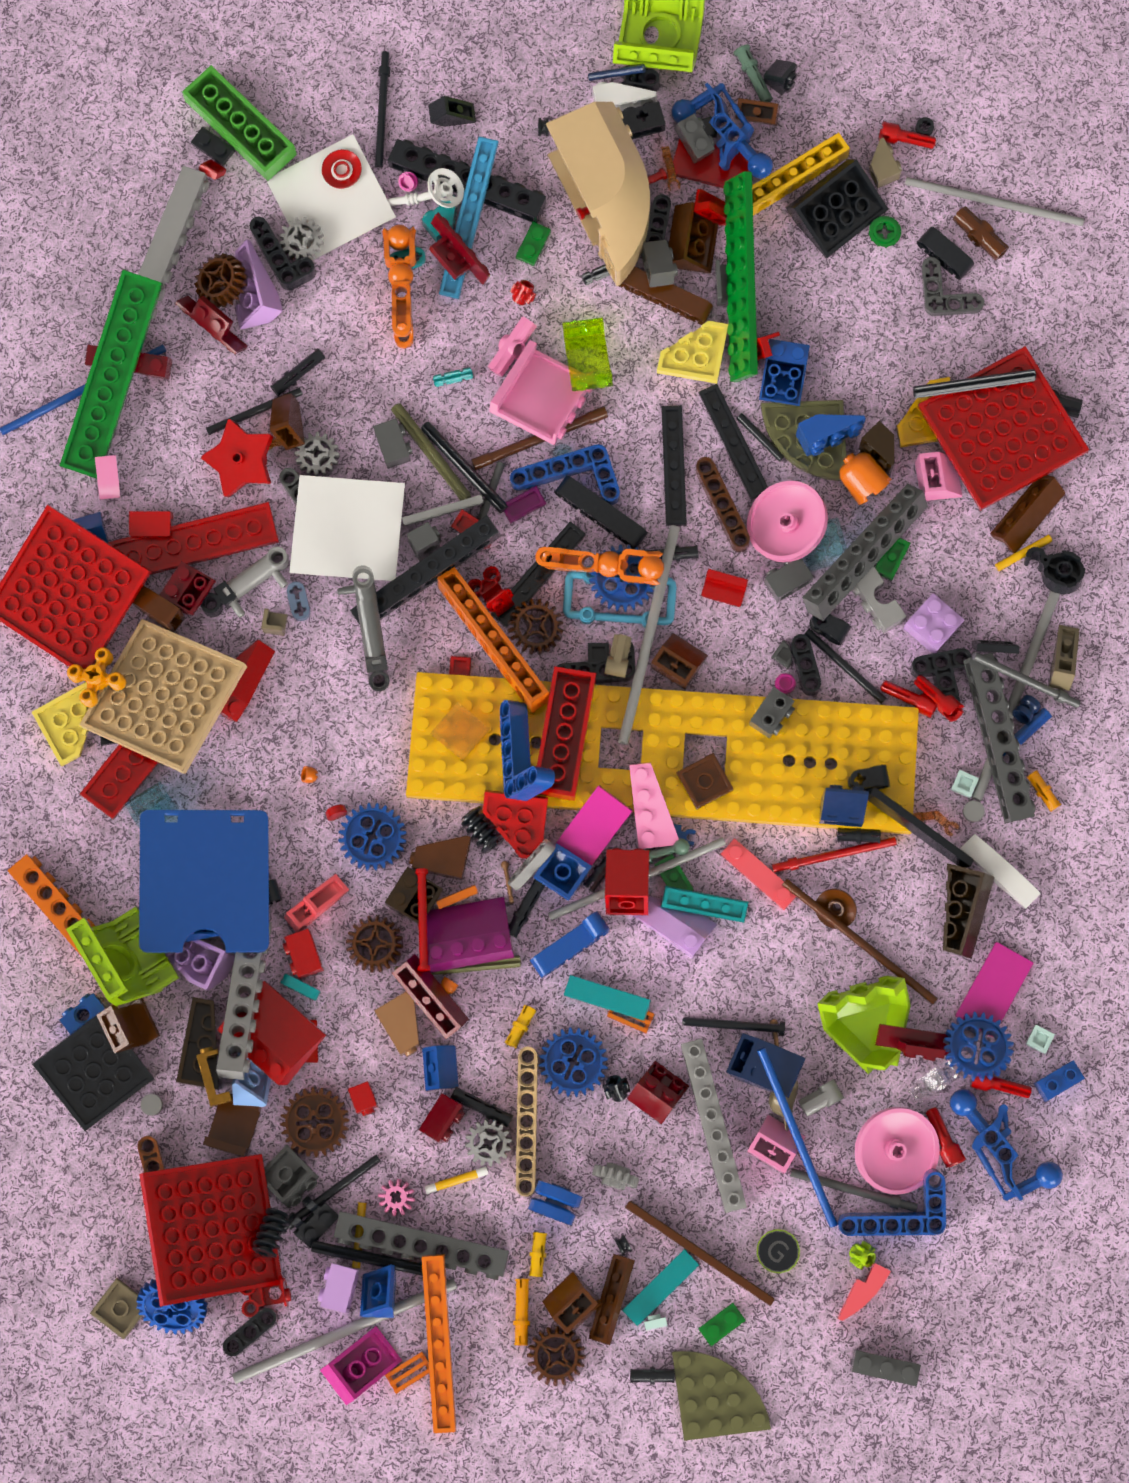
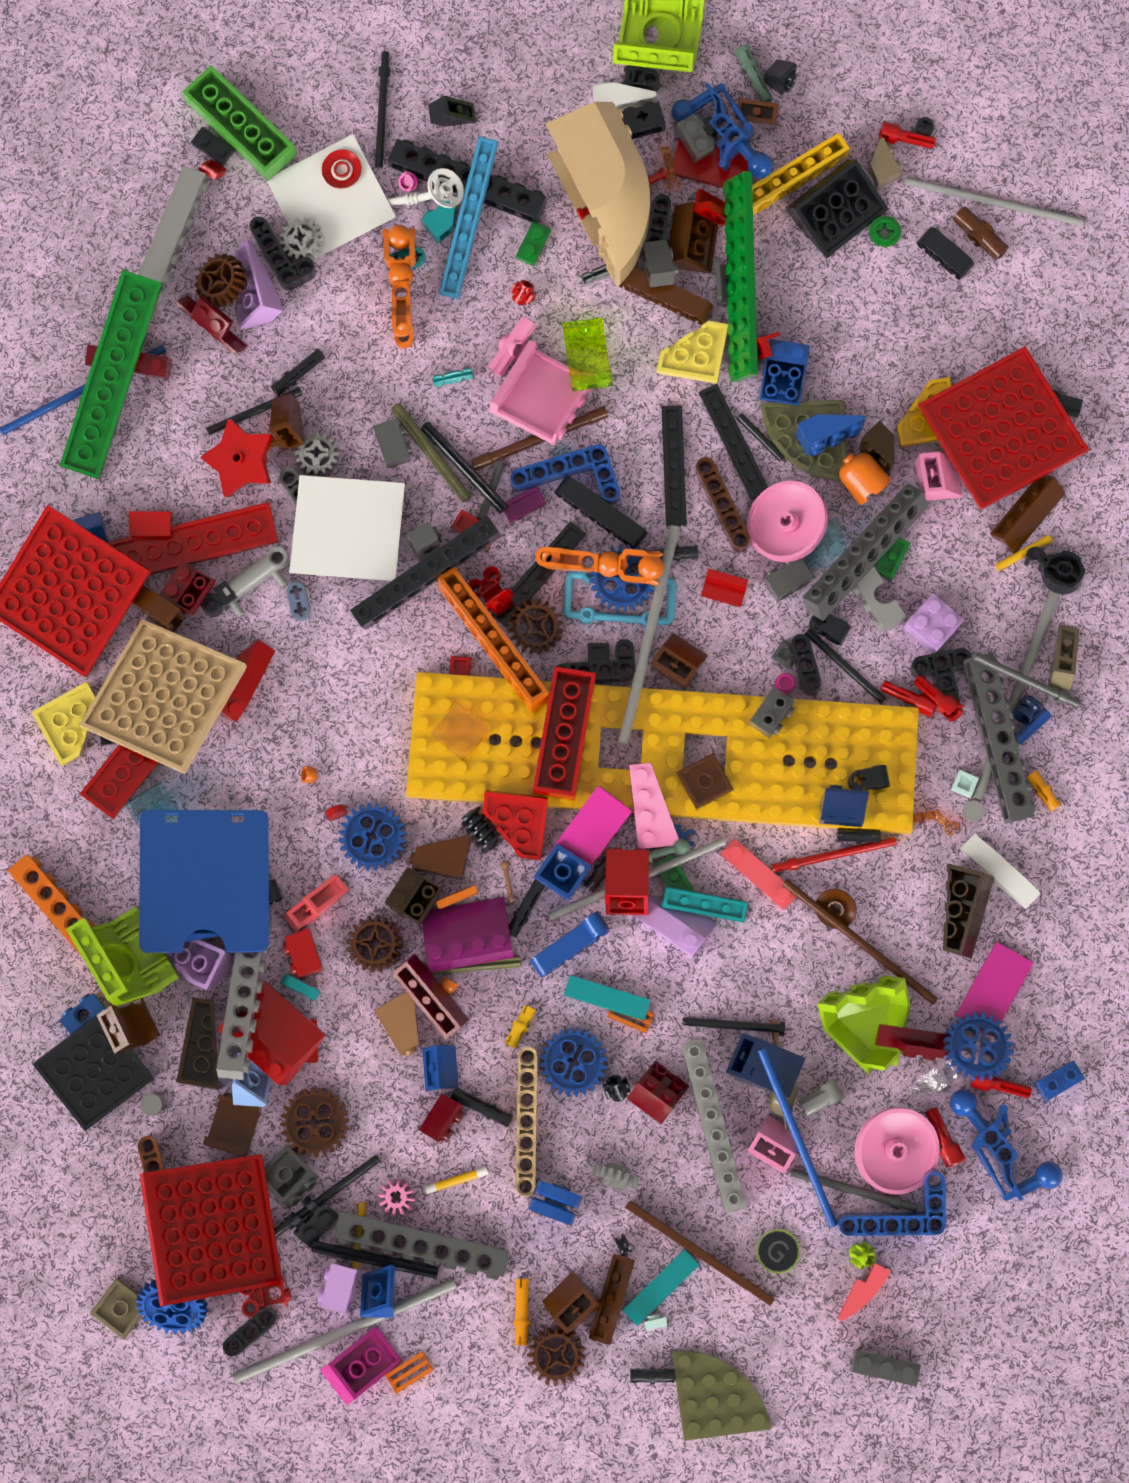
light orange gear [67,647,126,708] -> none
bright pink slope [95,455,120,500] -> none
pearl gold panel [196,1047,231,1107] -> none
black piece [252,1208,290,1258] -> none
dark tan panel [261,608,288,636] -> none
dark grey piece [337,565,390,692] -> none
red brick [348,1081,378,1116] -> none
light grey tile [402,495,484,526] -> none
red bar [415,868,430,972] -> none
orange plate [422,1254,456,1433] -> none
dark red bracket [429,212,491,285] -> none
light grey gear [465,1119,512,1167] -> none
blue beam [500,700,555,801] -> none
light grey beam [508,839,556,891] -> none
yellow pin [529,1232,547,1277] -> none
black bush [538,118,549,136] -> none
dark blue bar [588,64,646,81] -> none
dark tan piece [604,634,632,678] -> none
green plate [698,1303,746,1346] -> none
black tile [866,788,974,868] -> none
axle [913,369,1036,398] -> none
dark grey beam [921,257,984,316] -> none
black tile [972,640,1020,654] -> none
light aqua plate [1026,1025,1055,1054] -> none

